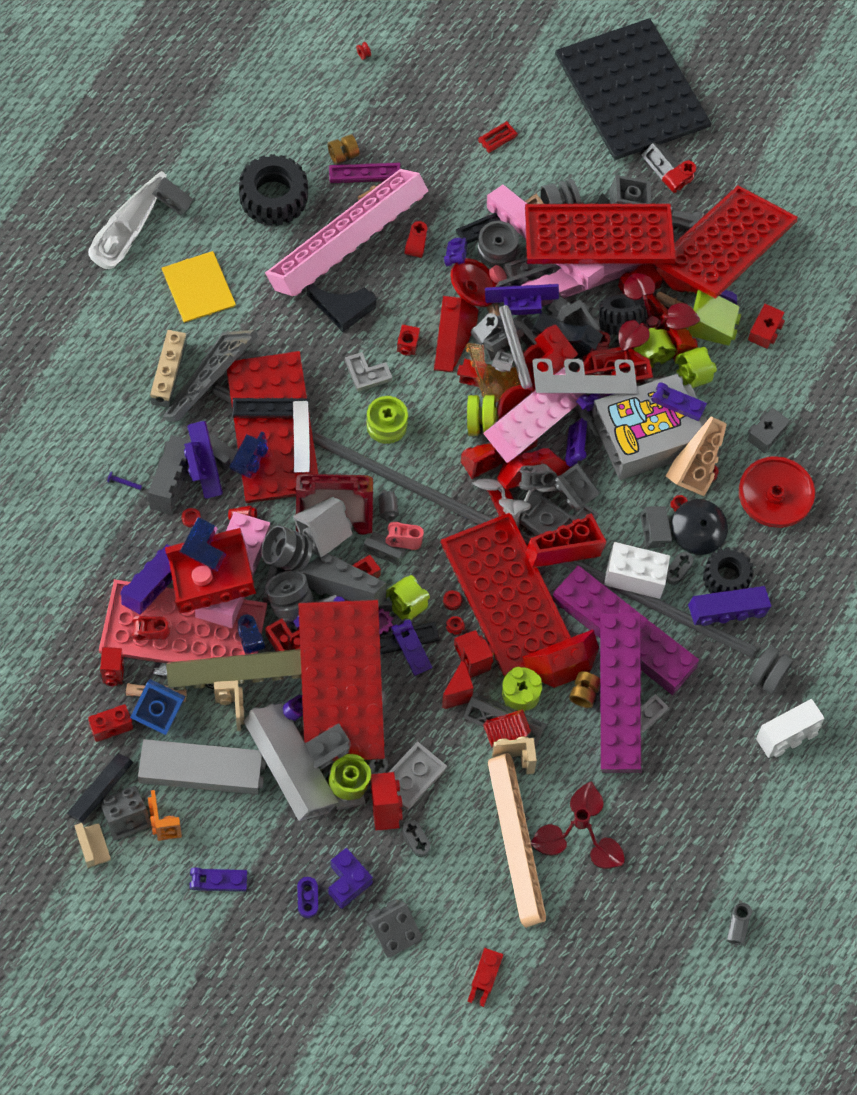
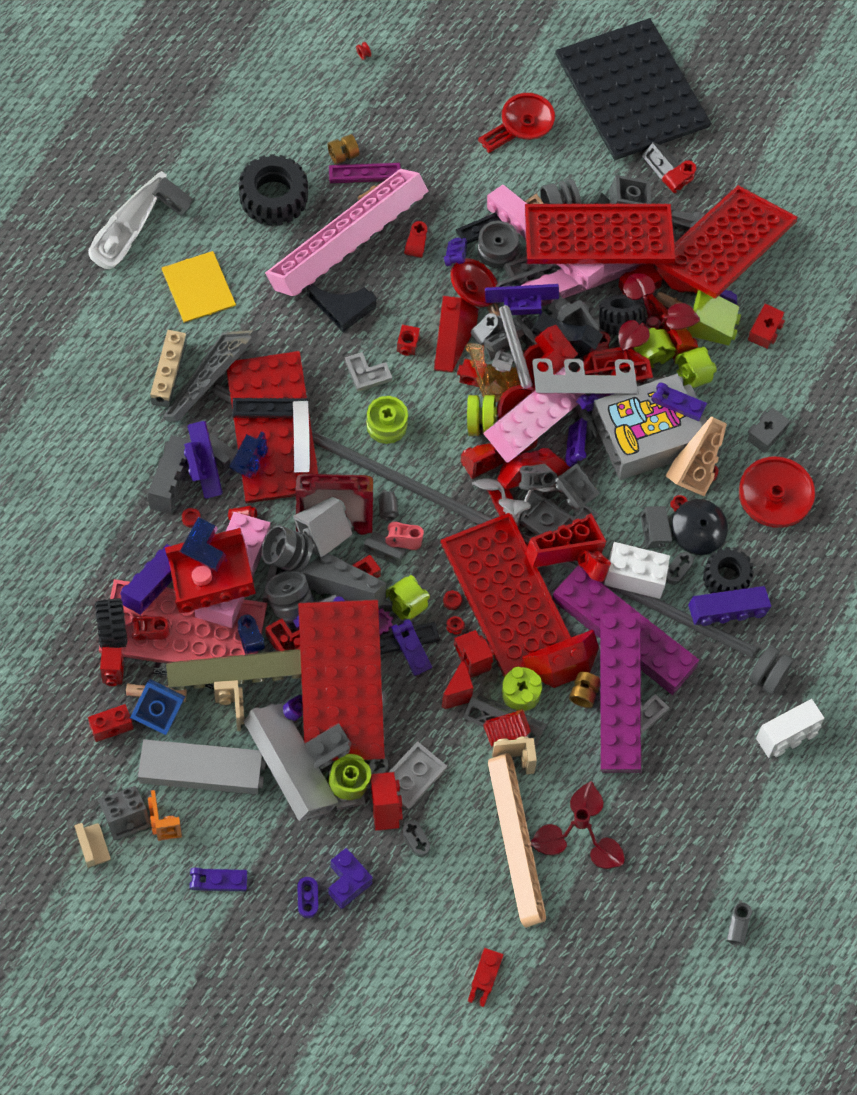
black tile [67,753,133,823] -> none
dark purple pin [107,471,142,490] -> none
dark grey bracket [364,899,422,957] -> none
coral tile [489,265,507,284] -> none
none -> black tyre [95,598,127,649]
none -> red dish [501,93,555,140]
none -> red piece [578,550,611,582]

